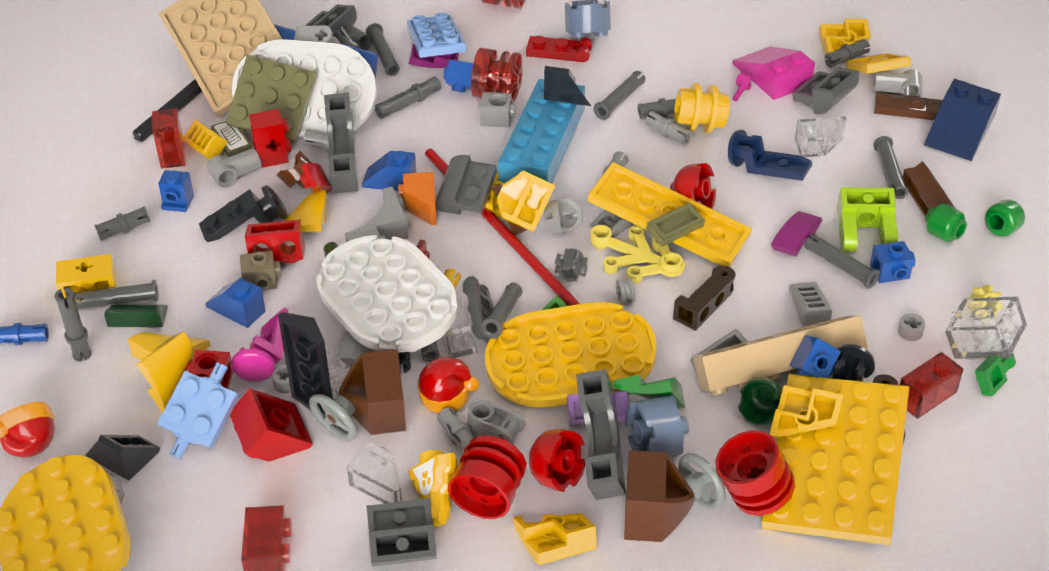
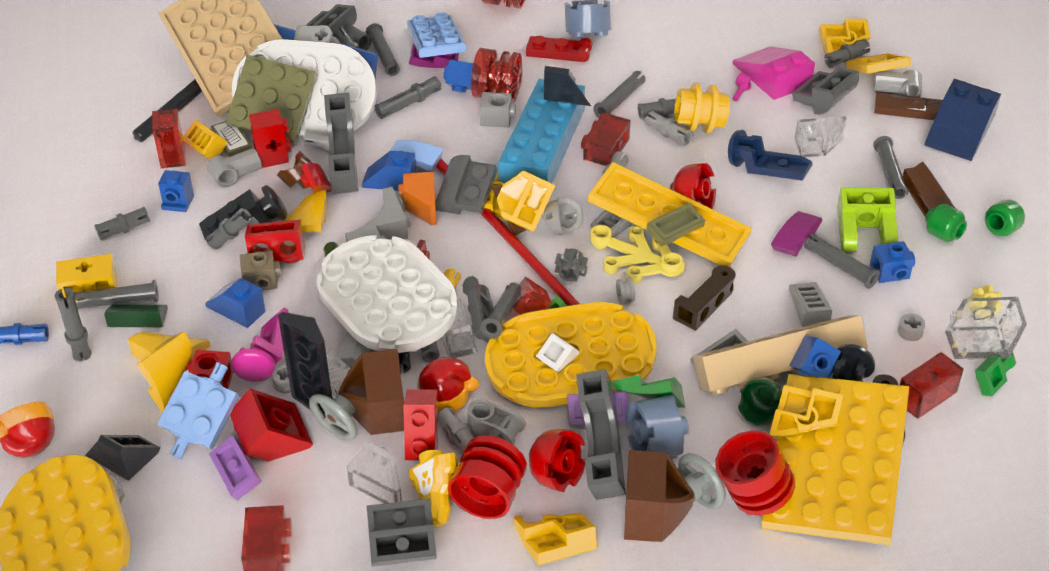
none -> dark grey pin [206,208,252,249]
none -> medium lavender plate [209,435,262,500]
none -> light blue slope [390,140,443,172]
none -> brick [403,389,438,460]
none -> clear red bracket [513,276,551,315]
none -> white slope [536,333,580,372]
none -> clear red brick [581,112,631,166]

